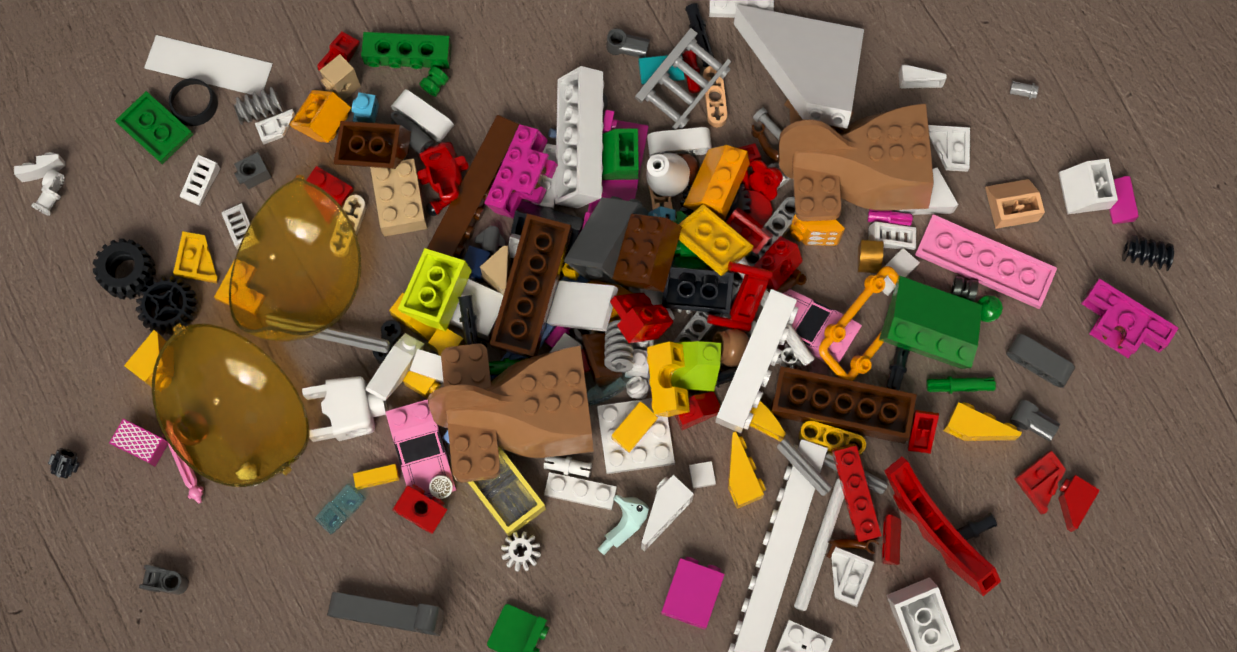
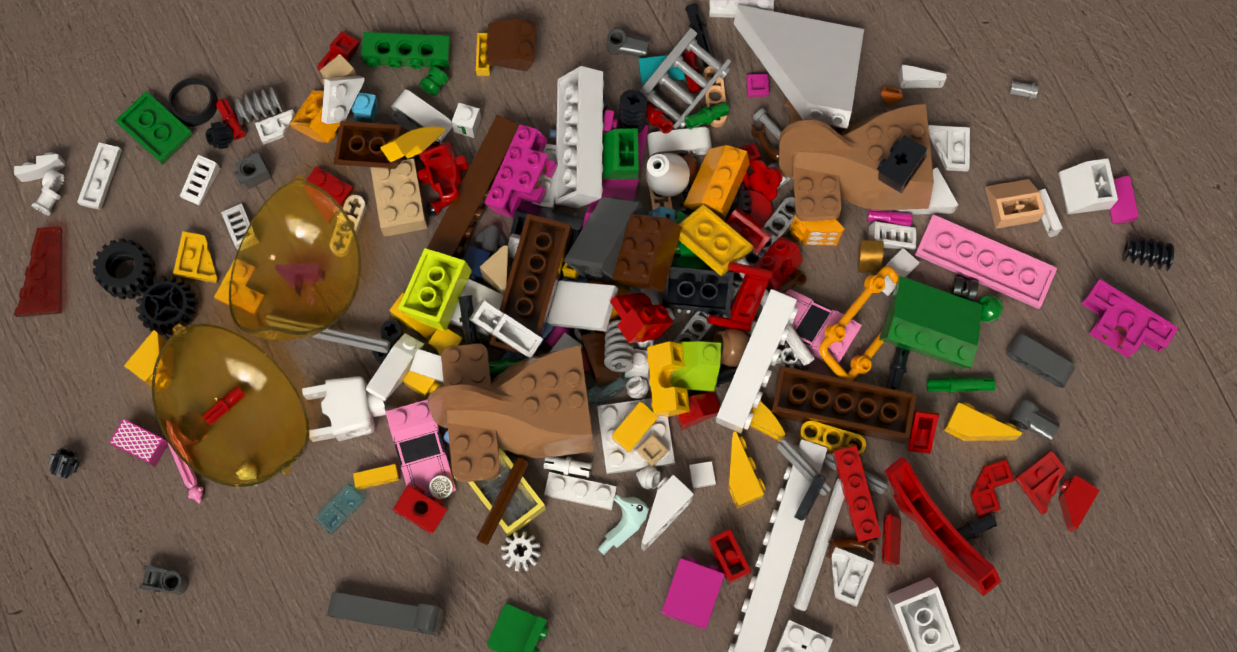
white sticker [144,35,273,97] -> none
none -> clear red wing [14,226,62,317]
none -> white plate [77,142,122,210]
none -> red axle [202,386,246,425]
none -> black gear [206,121,234,150]
none -> red axle [216,98,246,140]
none -> clear pink slope [275,264,325,297]
none -> white wing [321,76,364,124]
none -> yellow slope [380,126,446,162]
none -> white brick [452,103,482,138]
none -> white slope [469,300,543,358]
none -> yellow piece [476,33,491,76]
none -> reddish brown axle [477,457,528,545]
none -> reddish brown slope [485,18,536,71]
none -> black piece [618,90,647,133]
none -> tan tile [636,434,669,467]
none -> white plate [636,466,661,489]
none -> red pin [646,101,673,134]
none -> green pin [685,102,729,130]
none -> red brick [708,529,751,585]
none -> dark pink tile [746,74,769,97]
none -> black tile [794,474,826,521]
none -> black brick [877,135,928,194]
none -> orange slope [881,86,903,106]
none -> red tile [970,459,1015,517]
none -> white tile [1039,189,1062,237]

